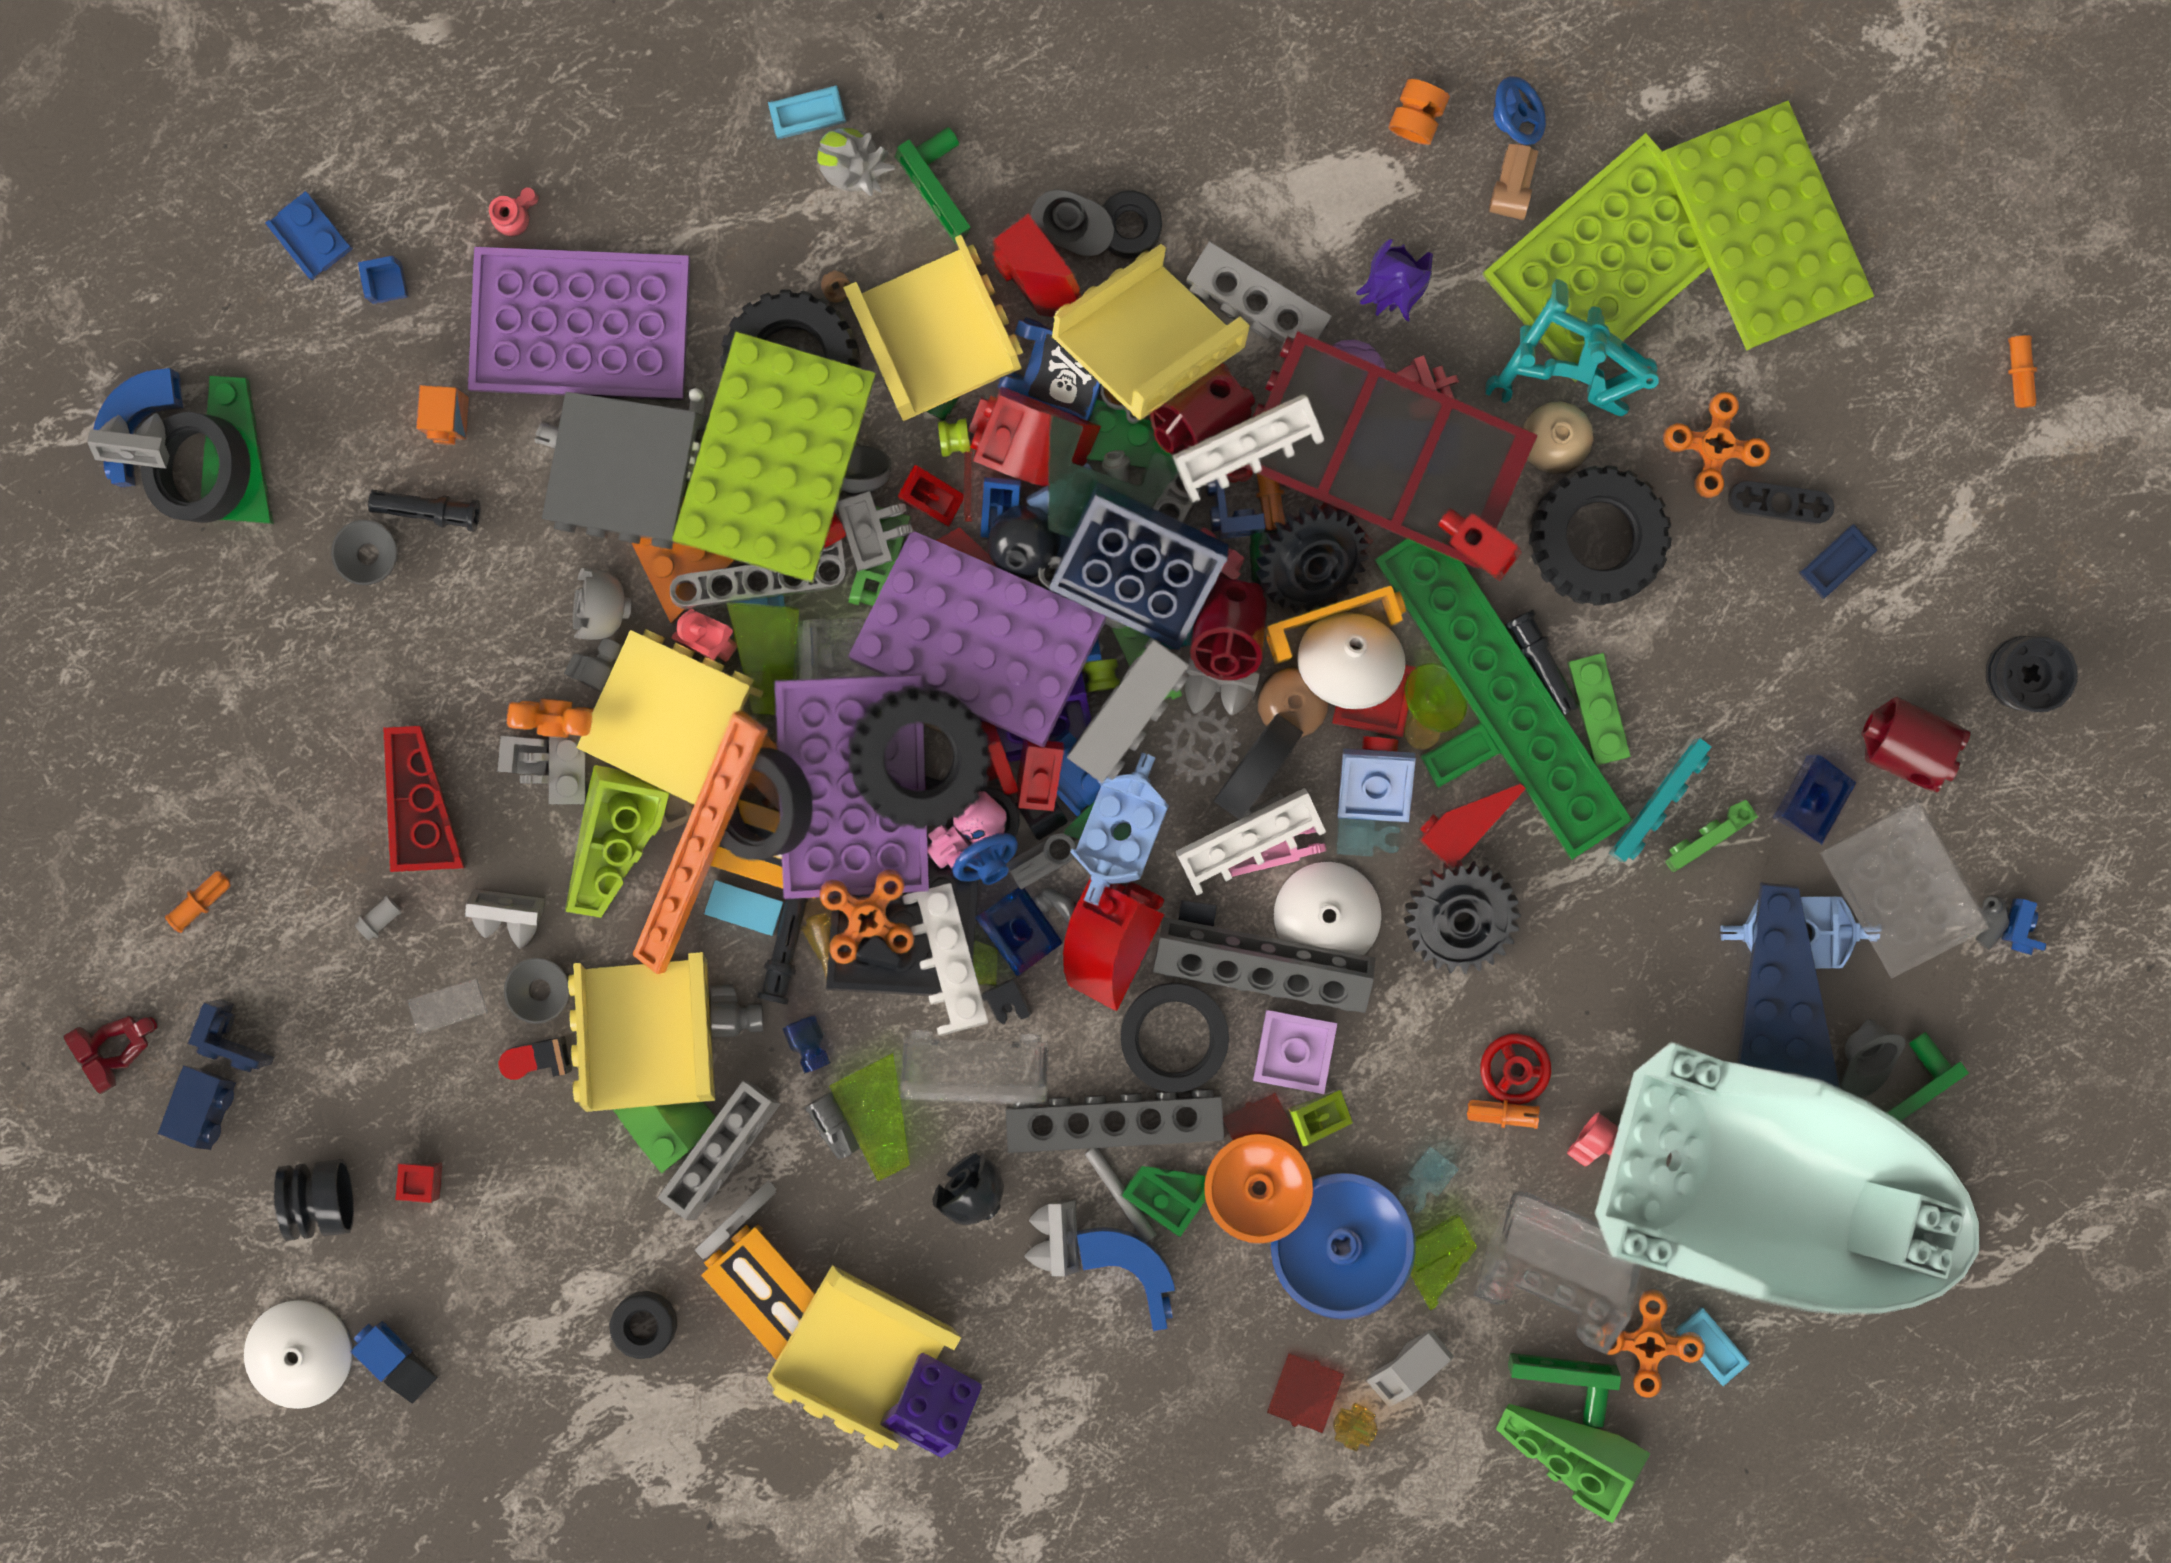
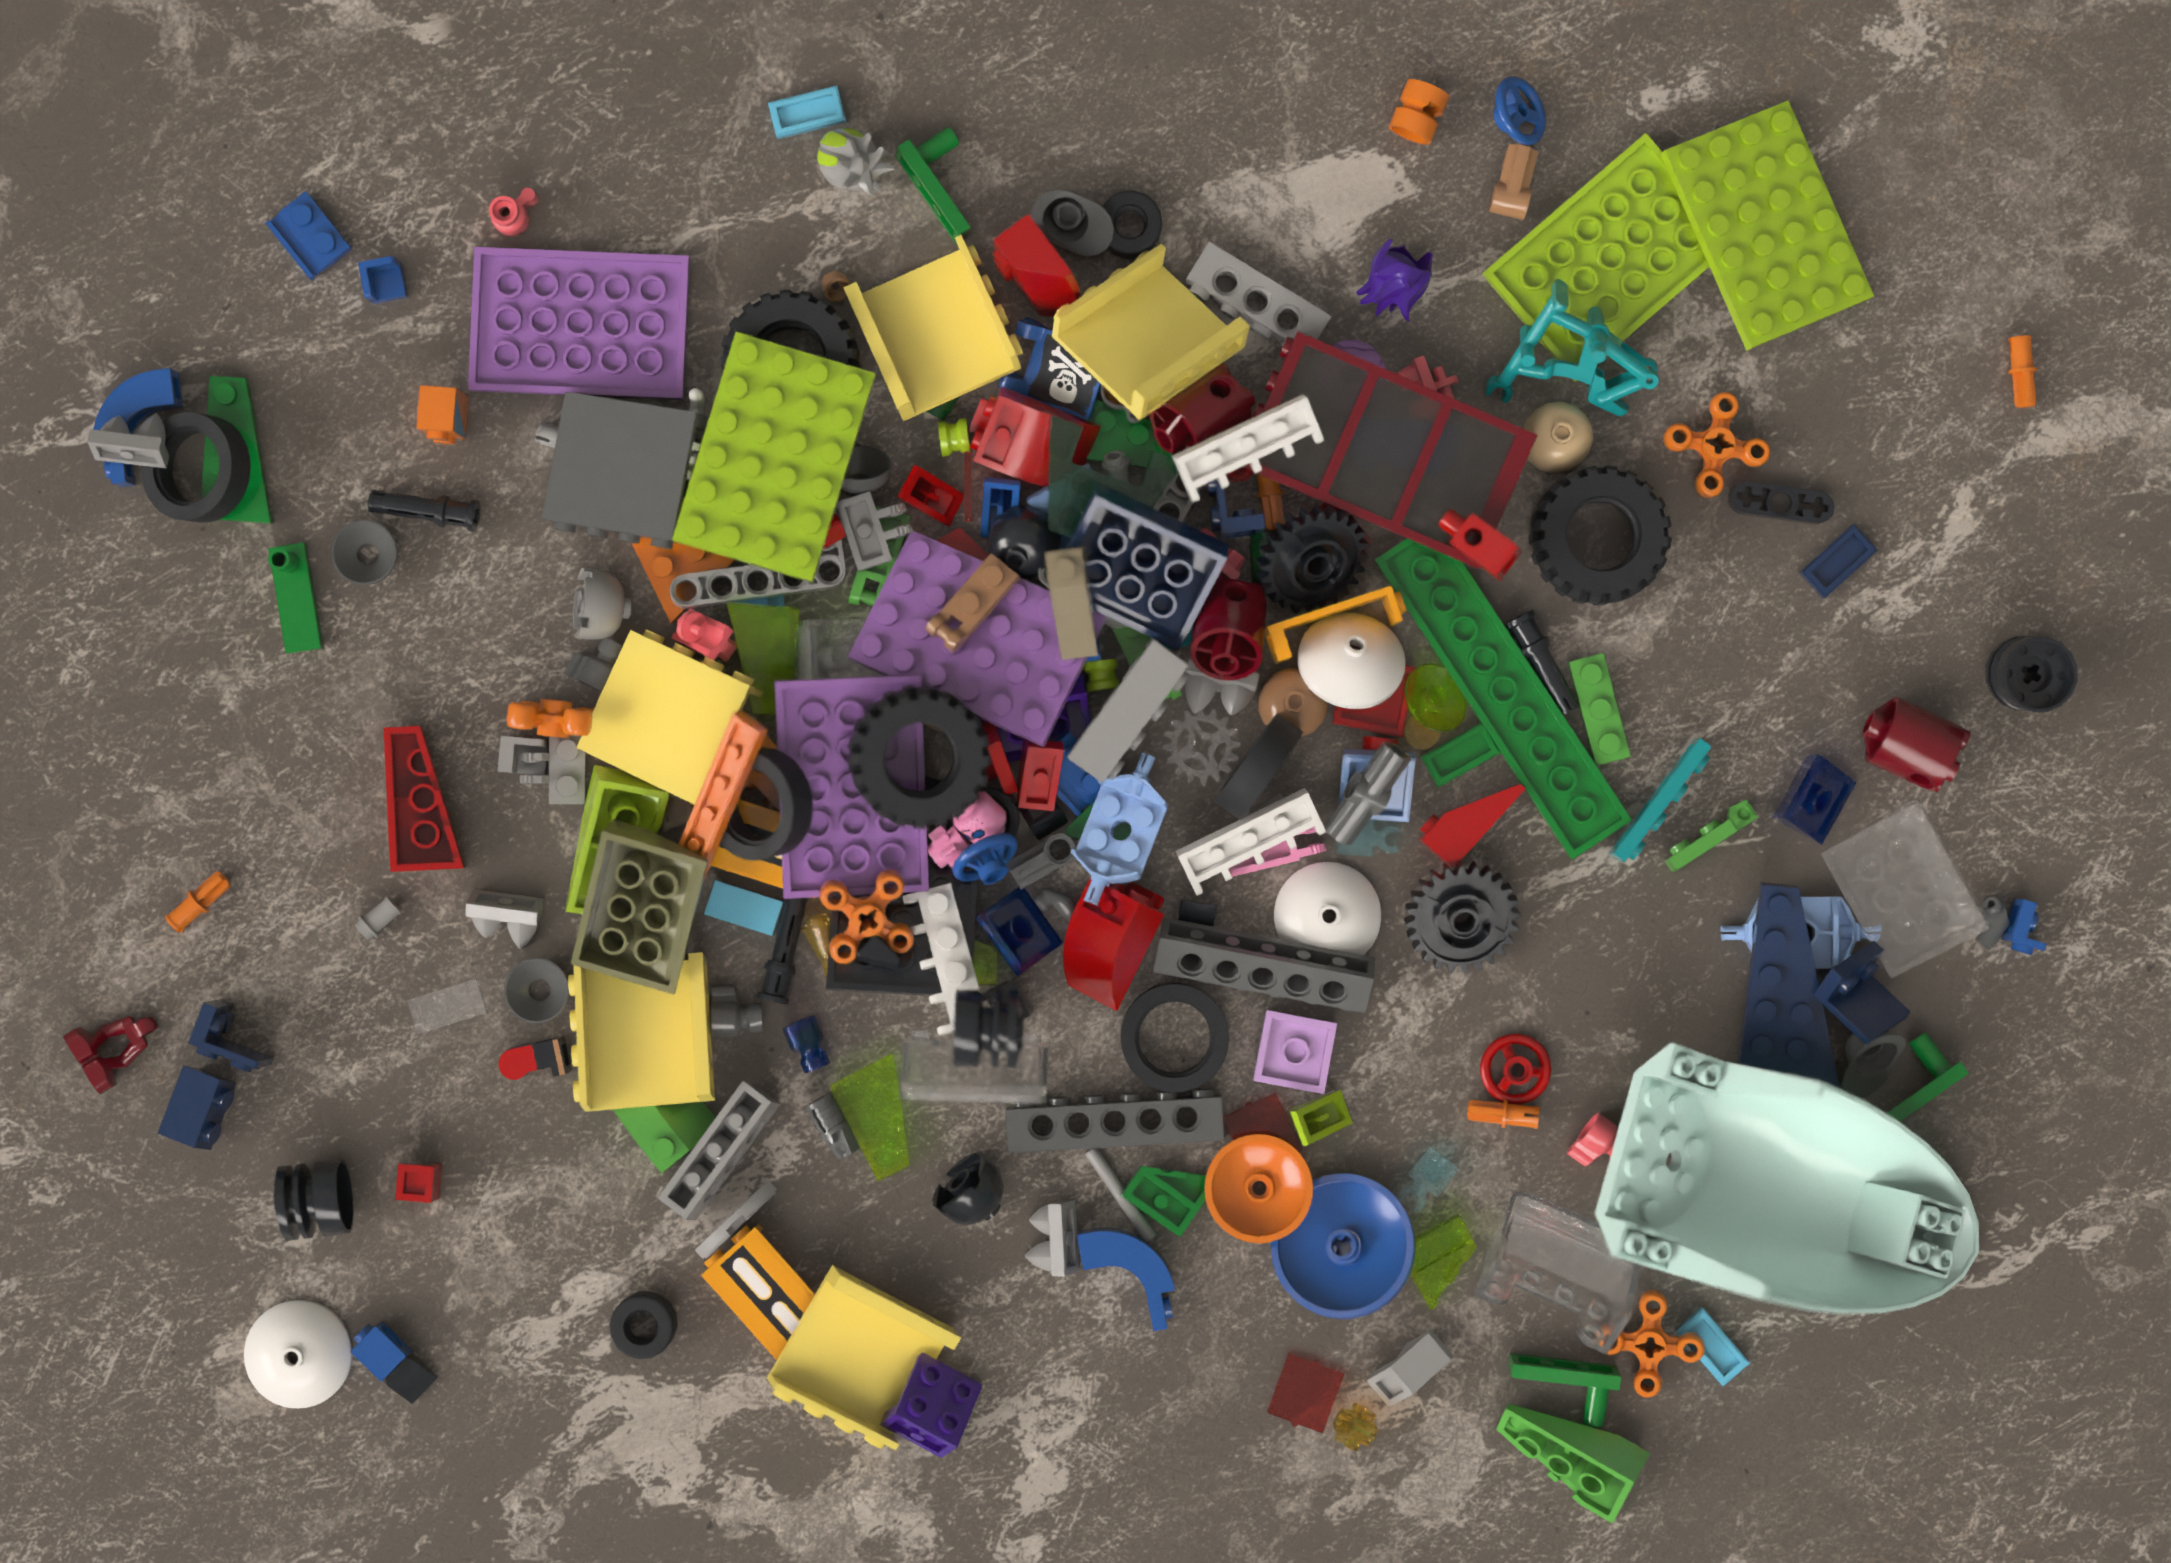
none -> green piece [268,542,324,655]
none -> olive slope [571,819,709,994]
none -> medium nougat plate [925,553,1020,653]
none -> black wheel [953,989,1024,1068]
none -> dark tan slope [1045,546,1098,660]
none -> dark grey piece [1324,741,1411,845]
none -> dark blue bracket [1814,941,1910,1044]

